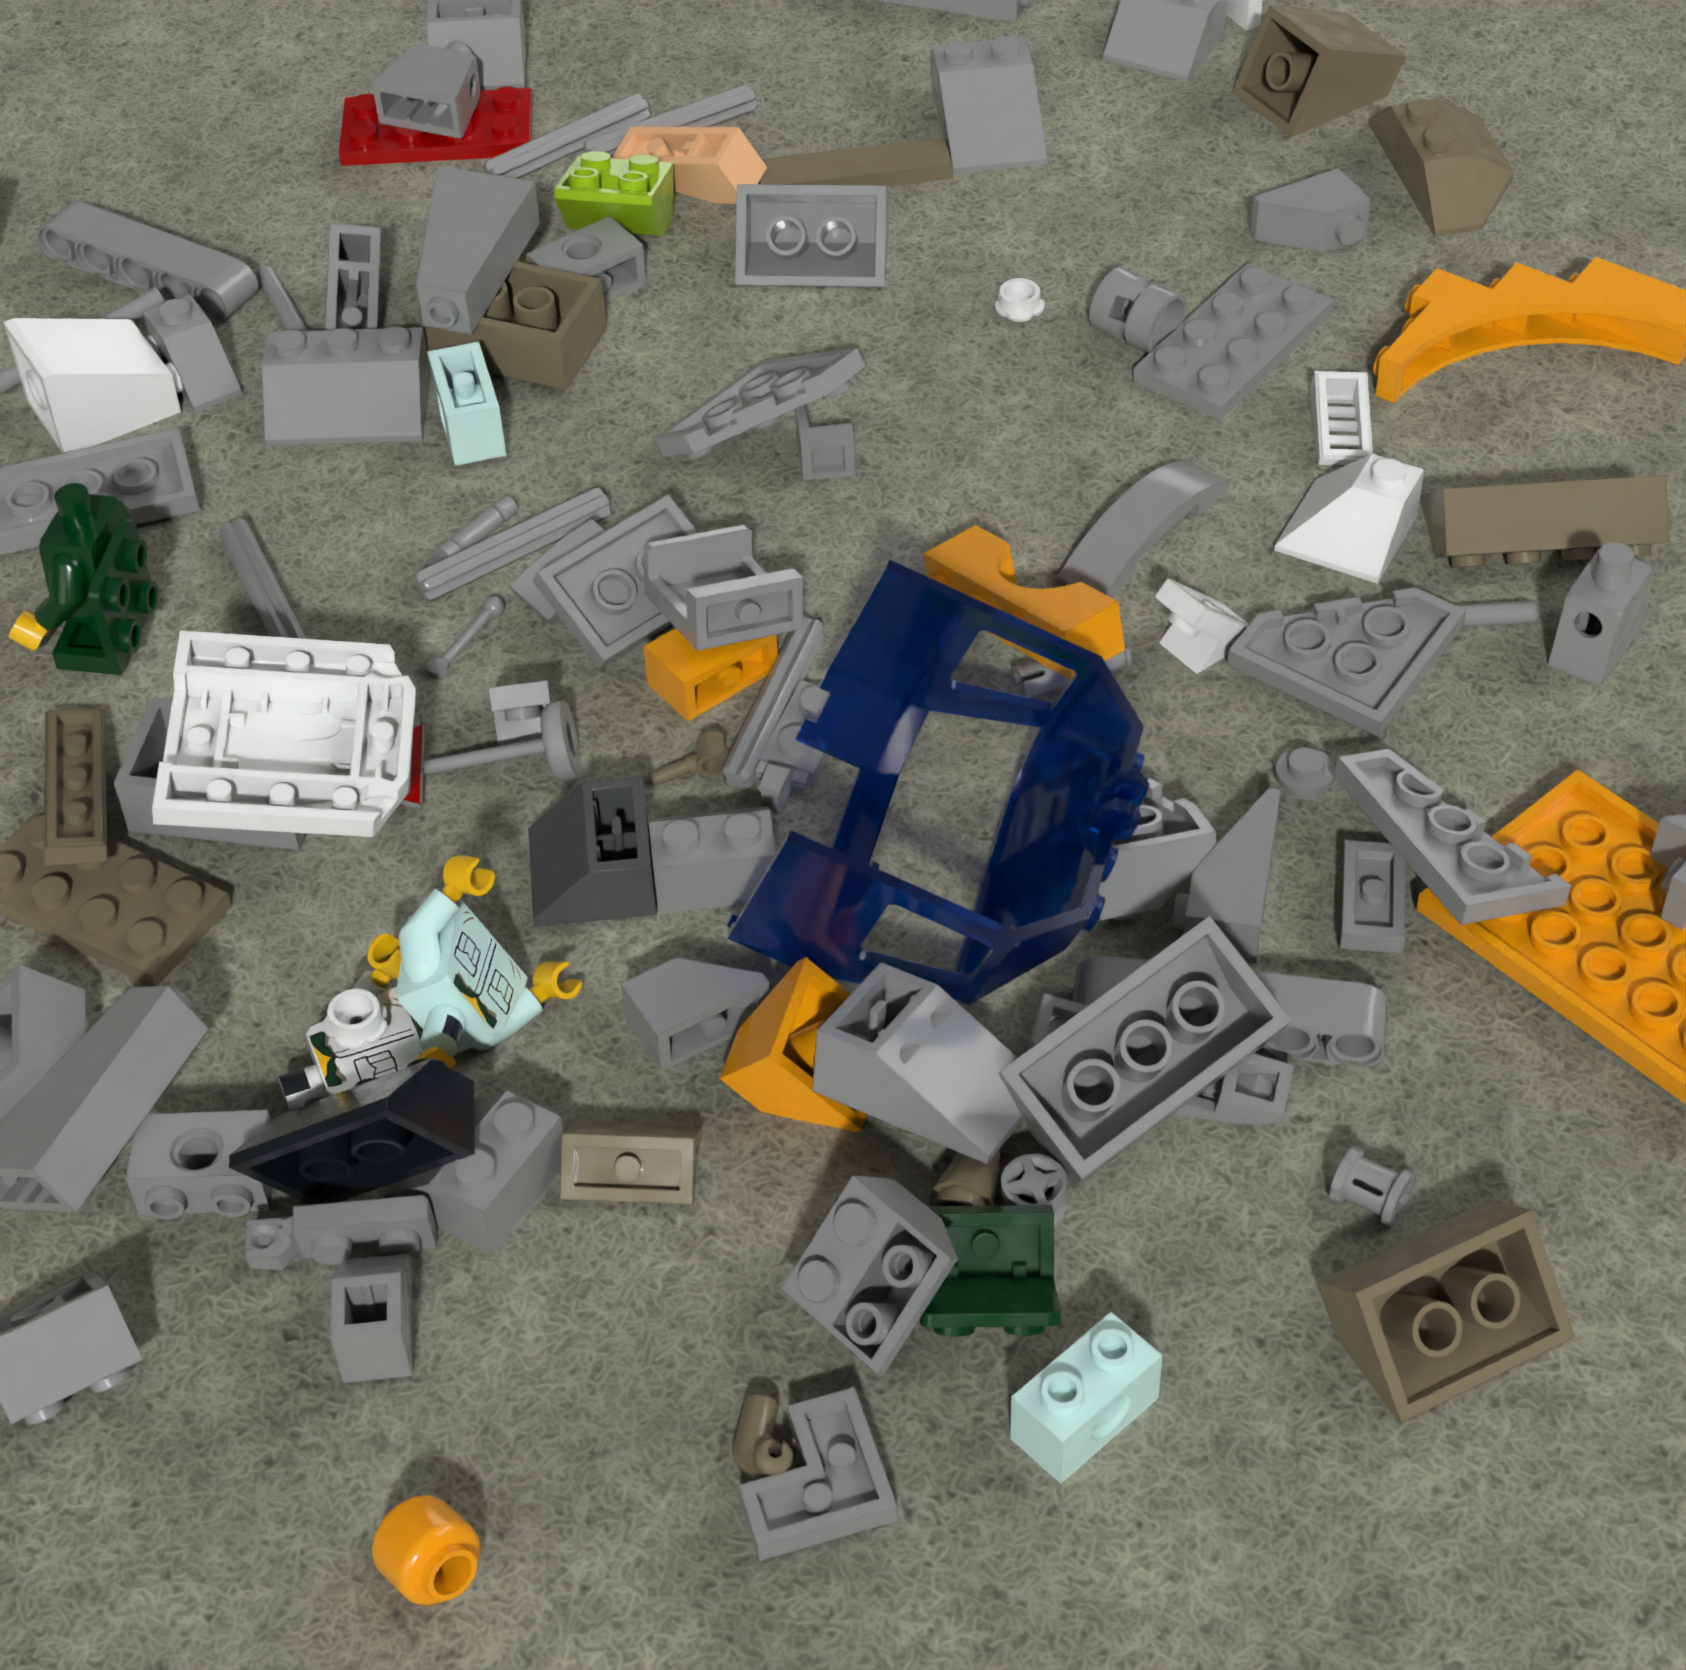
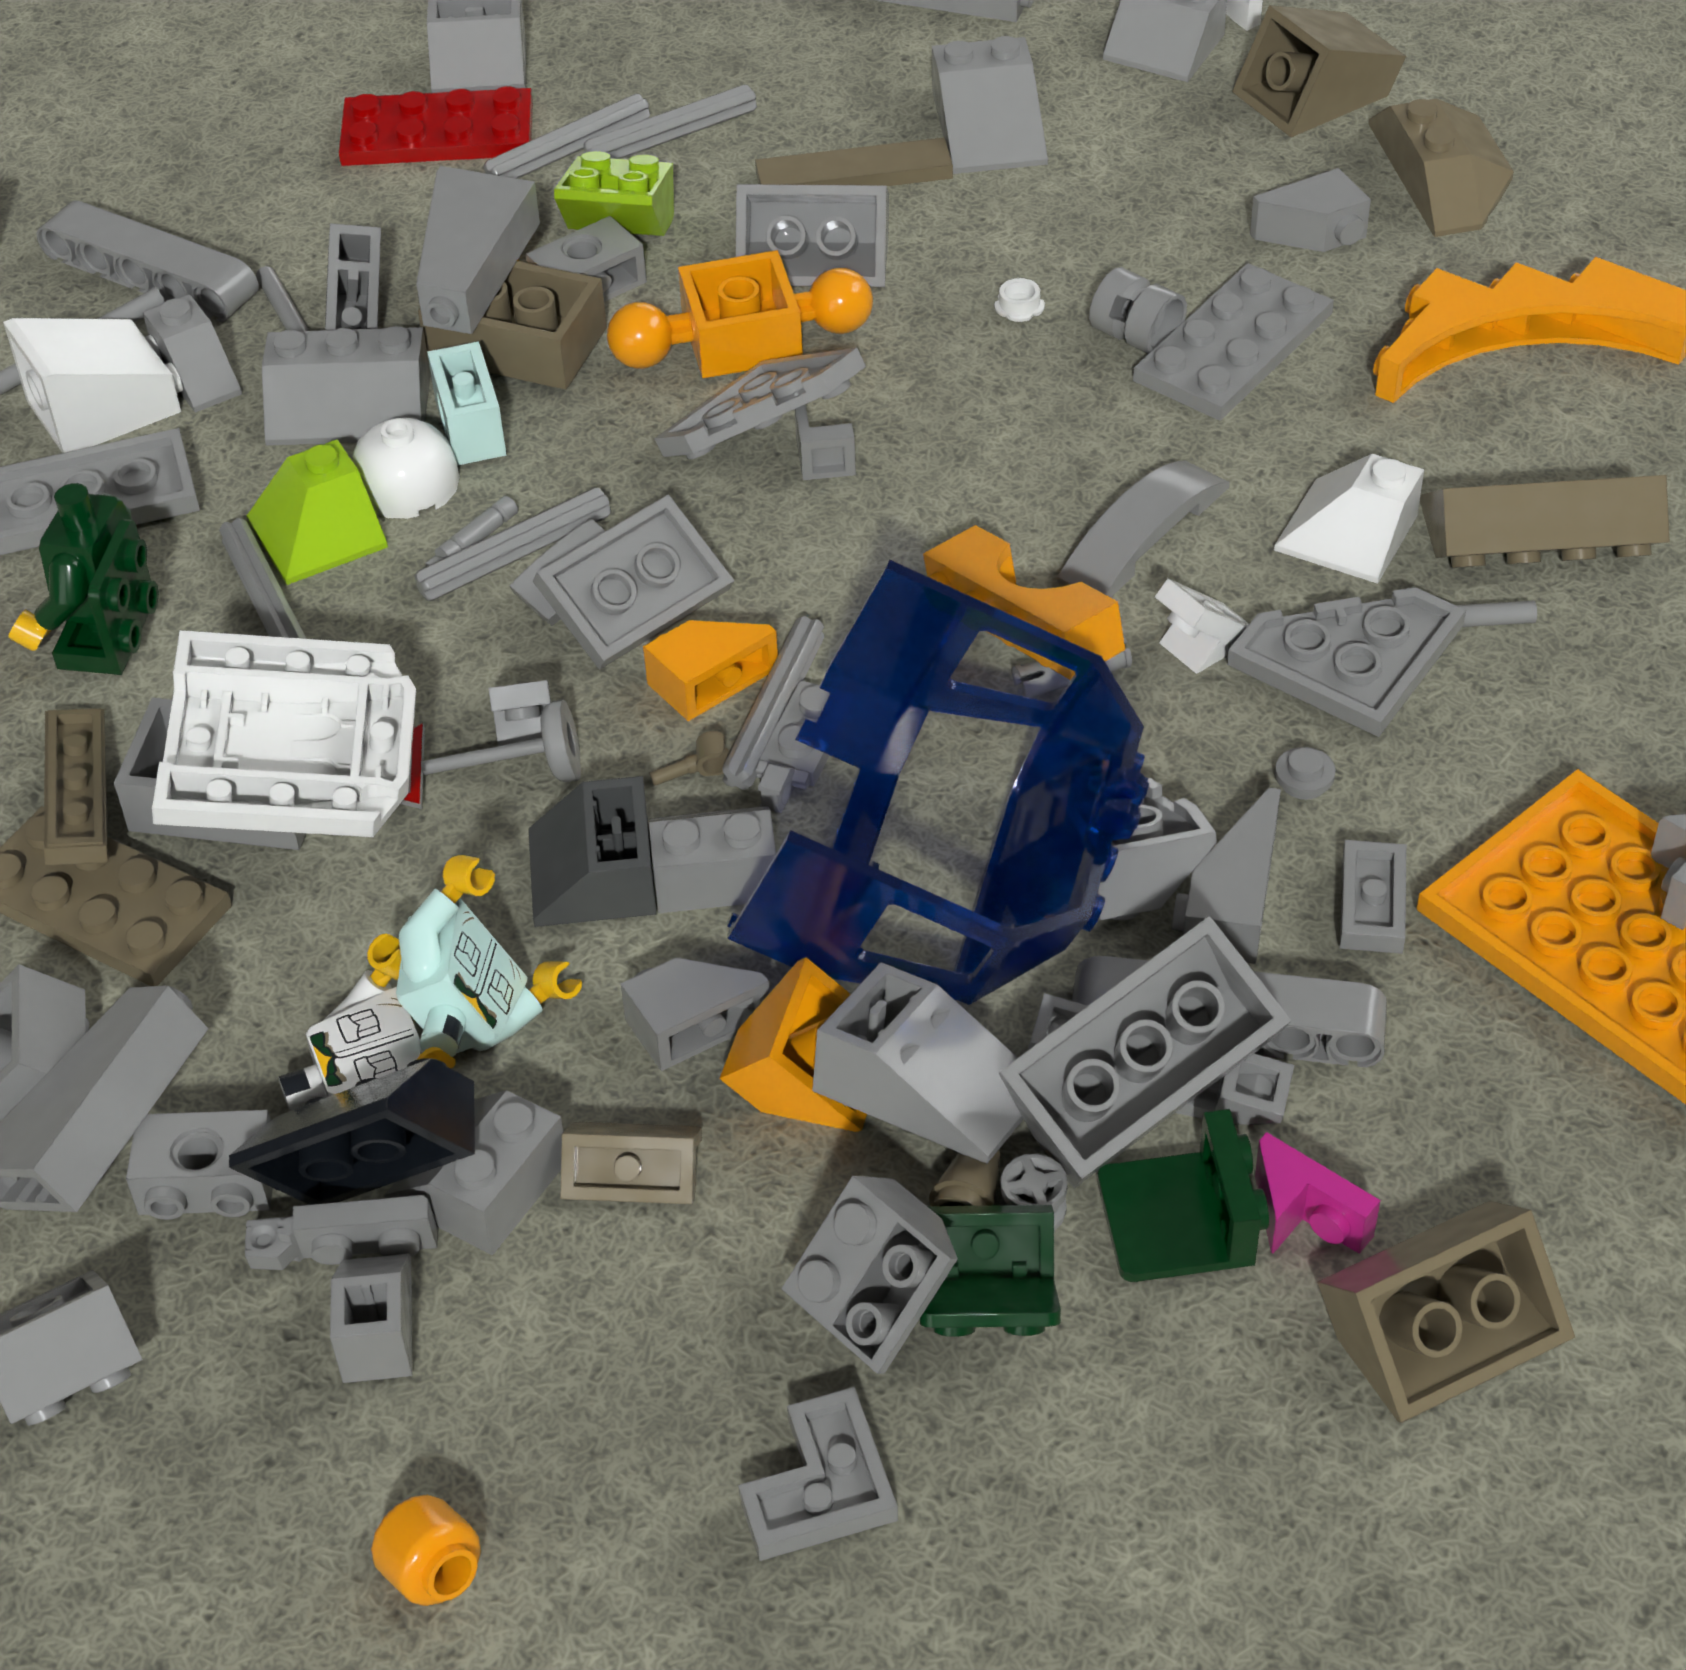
white plate [324,989,388,1049] -> none
light grey torso [372,41,481,139] -> none
light grey hinge [426,596,505,678] -> none
light nougat slope [612,126,767,204] -> none
light grey panel [644,525,803,651] -> none
dark tan arm [732,1394,793,1481] -> none
light aqua brick [1010,1312,1163,1484] -> none
white slope [1310,371,1373,465] -> none
light grey bush [1329,1145,1417,1228] -> none
light grey wing [1333,749,1572,925] -> none
light grey torso [1548,542,1654,687] -> none
none -> lime slope [246,439,388,585]
none -> white cylinder [351,418,460,519]
none -> light orange brick [607,250,873,379]
none -> dark green bracket [1097,1109,1269,1282]
none -> dark pink slope [1255,1132,1381,1254]

